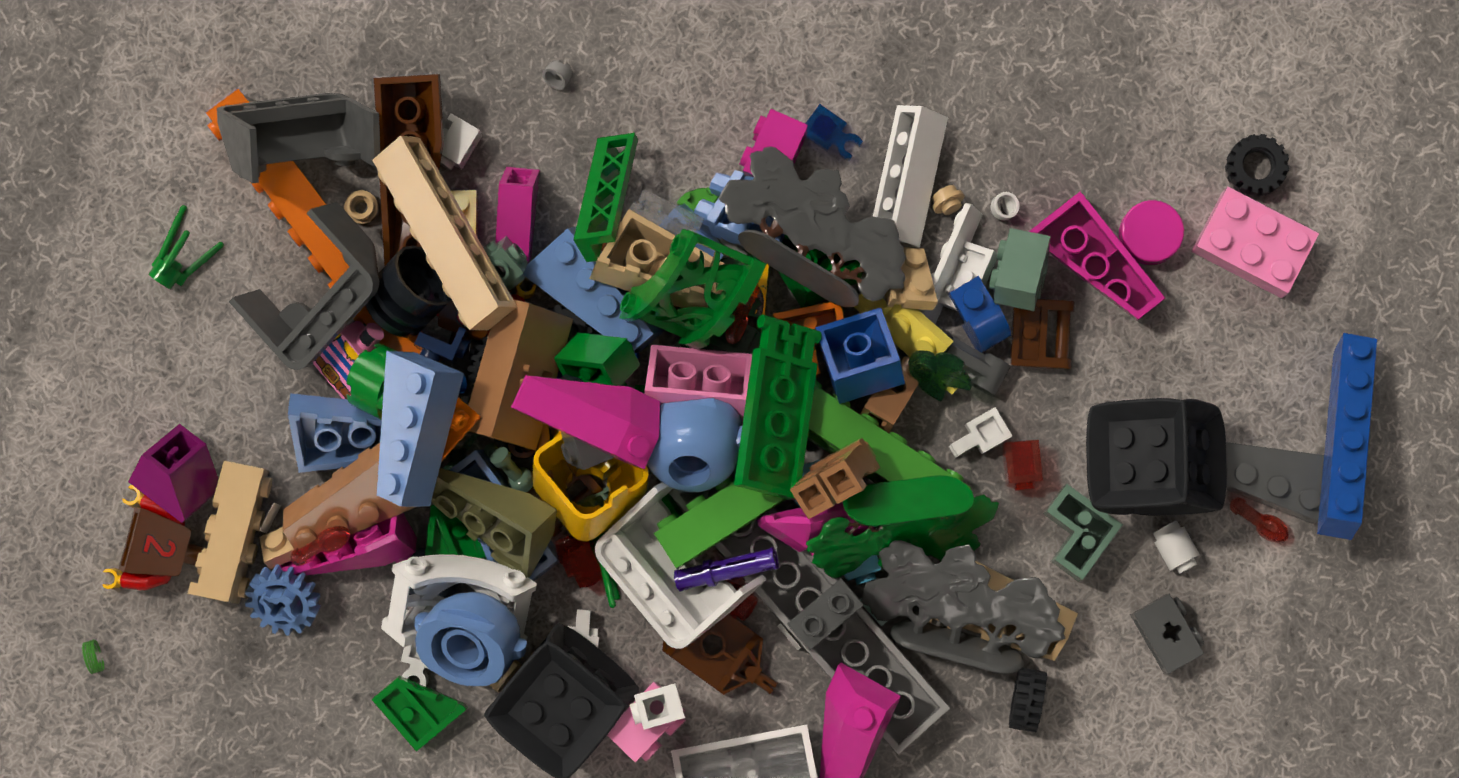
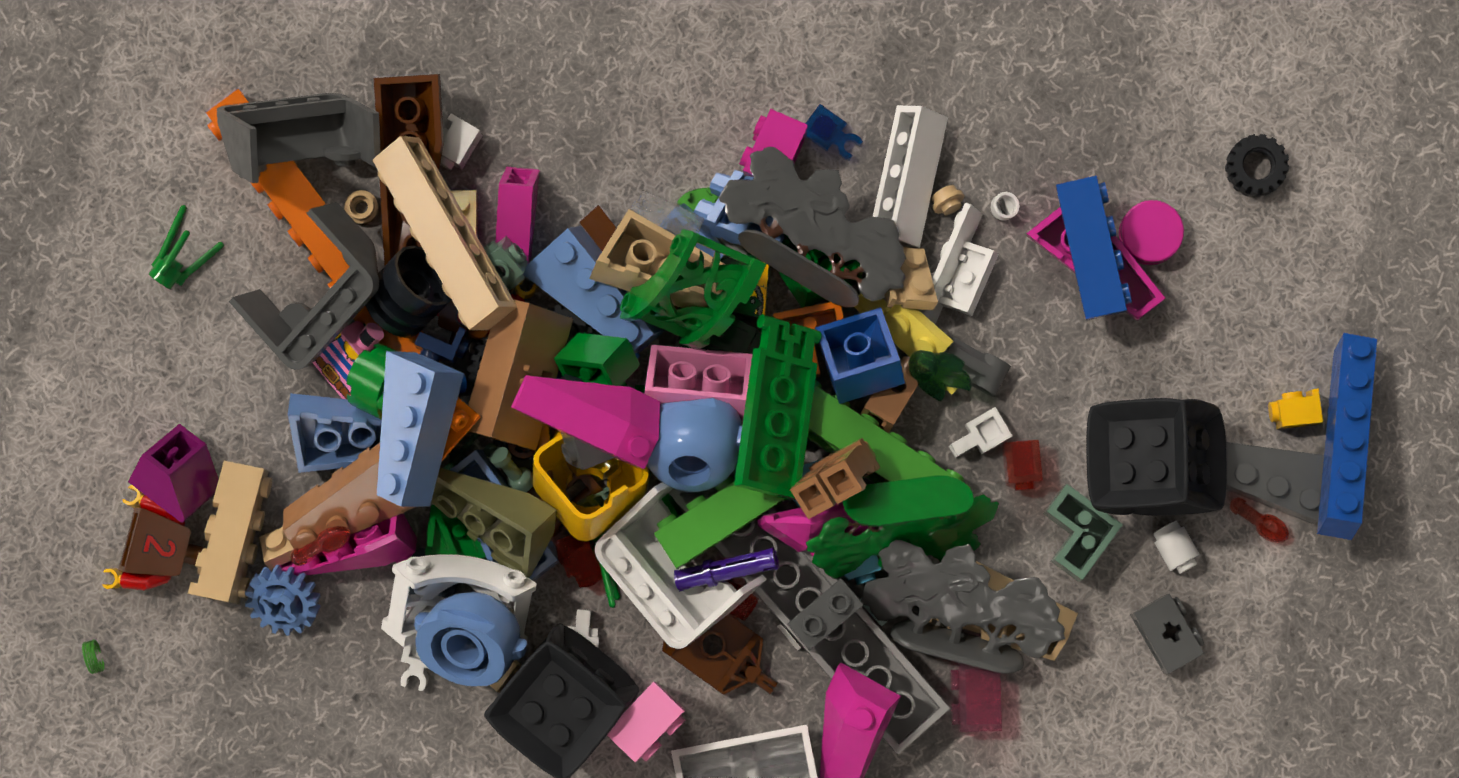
white sticker [260,503,281,534] -> none
green wing [372,675,468,752] -> none
light grey hinge [542,60,572,90] -> none
green fence [573,133,638,262] -> none
white brick [630,683,686,730] -> none
clear red piece [725,285,760,345] -> none
blue brick [948,276,1011,353] -> none
sand green brick [989,228,1050,311] -> none
black tyre [1009,668,1047,733] -> none
reddish brown plate [1010,299,1075,370] -> none
bright pink brick [1191,187,1319,298] -> none
none -> clear pink brick [950,662,1002,732]
none -> blue brick [1056,175,1132,321]
none -> yellow brick [1268,388,1323,430]

